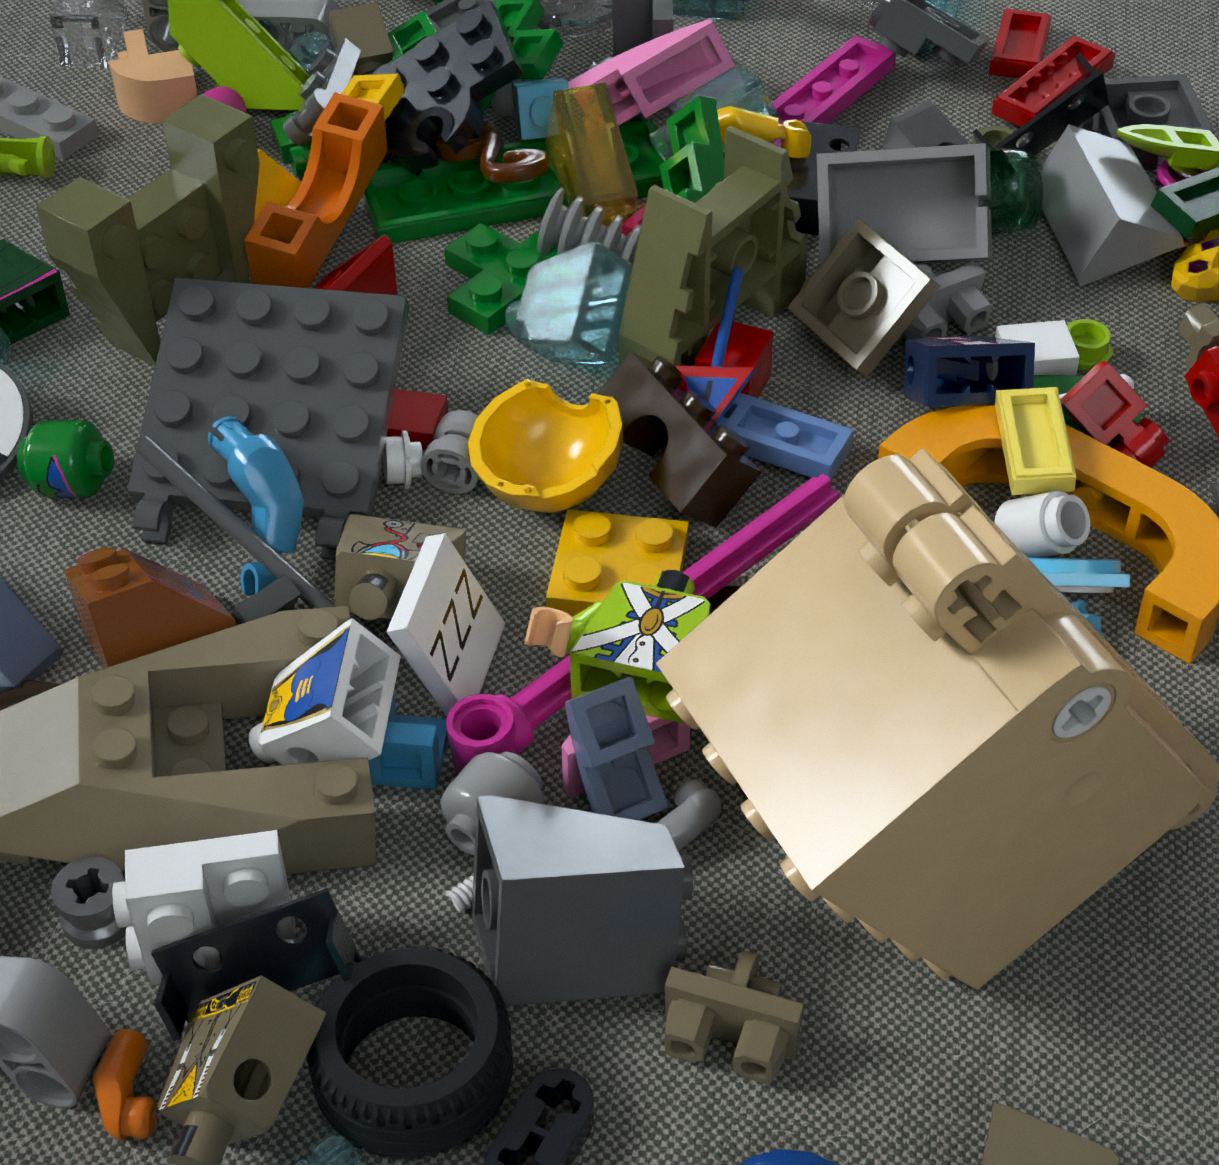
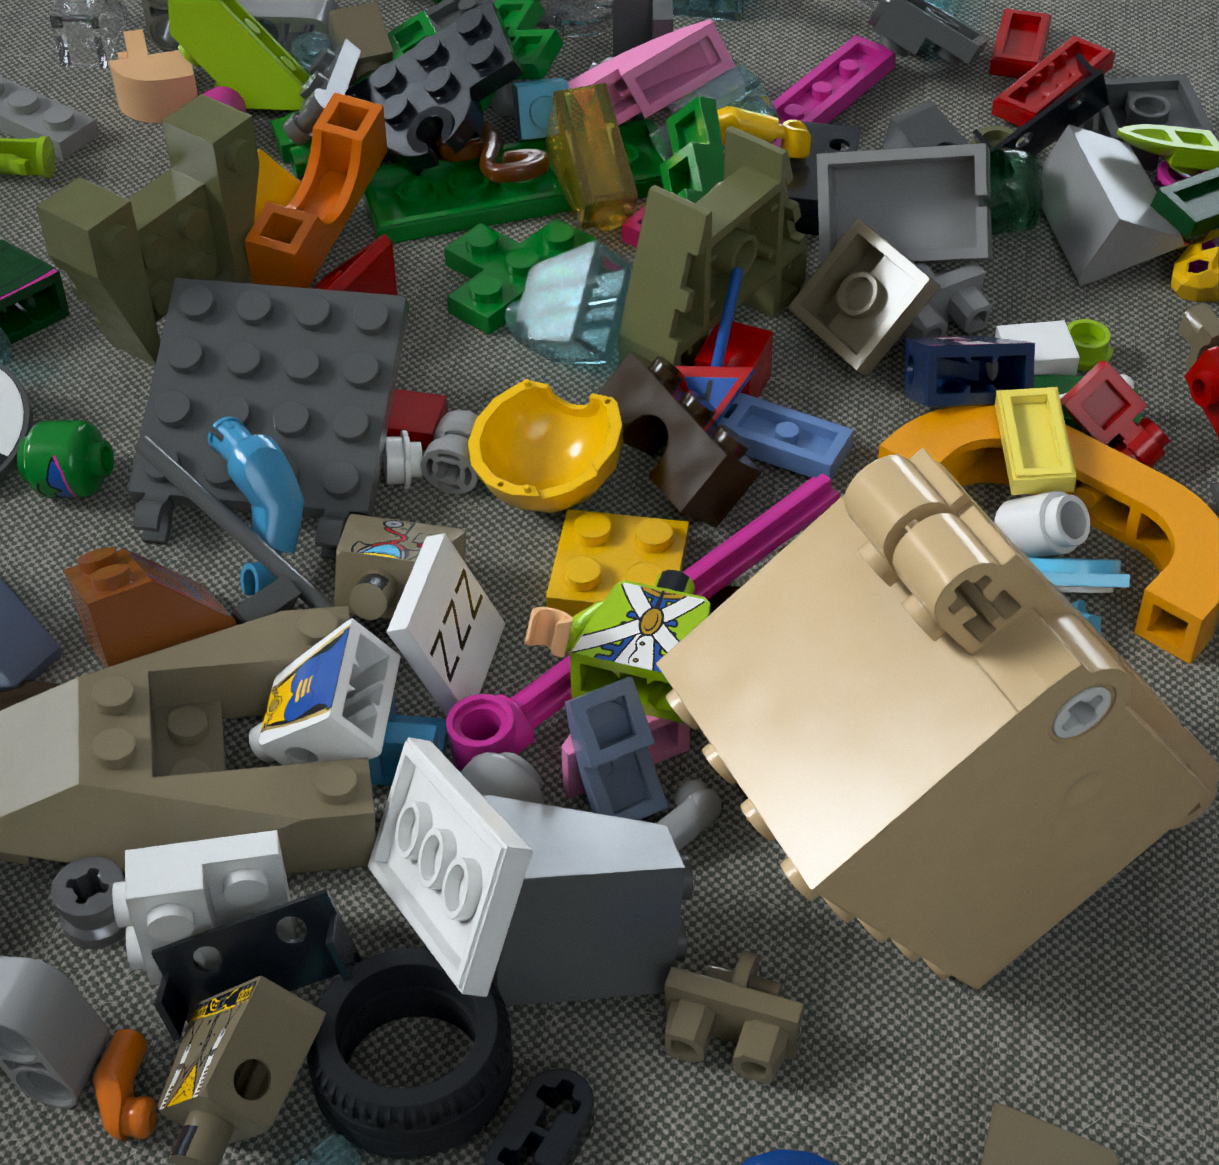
yellow plate [341,73,405,120] -> none
light grey piece [537,187,641,295] -> none
none -> white tile [368,737,533,997]

